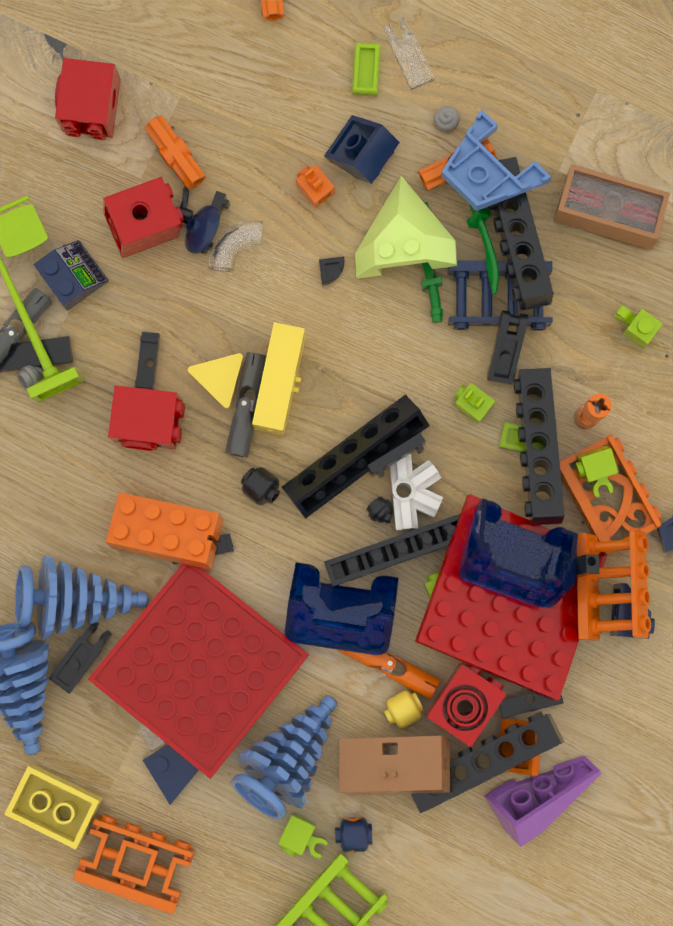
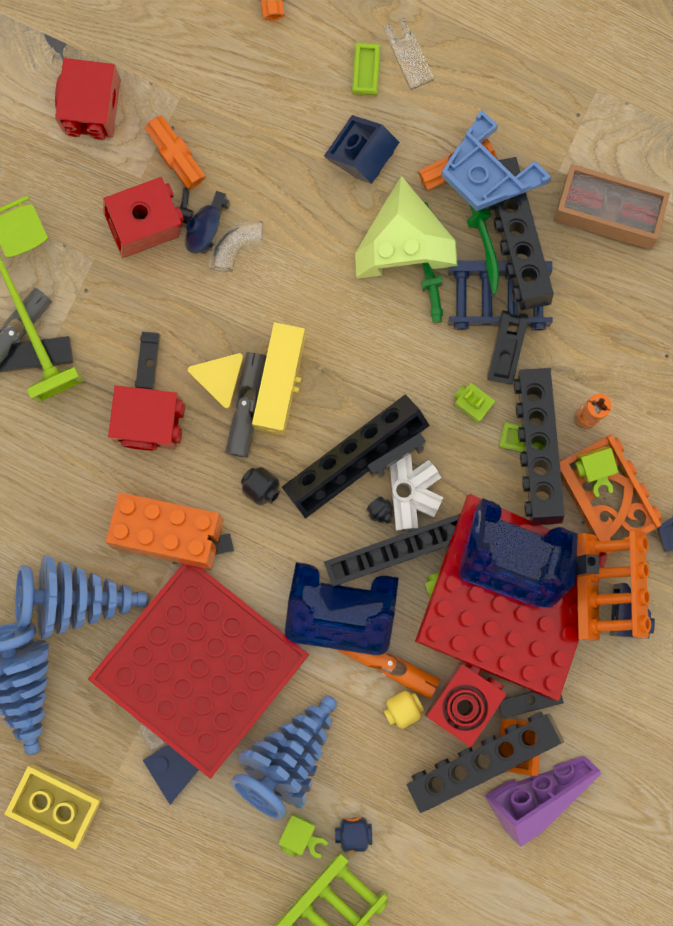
light grey plate [17,365,44,391] -> none
dark blue slope [33,240,109,311] -> none
black hinge [48,622,112,694] -> none
orange fence [73,814,195,914] -> none
orange brick [296,164,335,209] -> none
black tile [319,256,344,286] -> none
medium nougat brick [339,736,450,795] -> none
light grey plate [434,106,460,132] -> none
lime brick [614,305,663,349] -> none

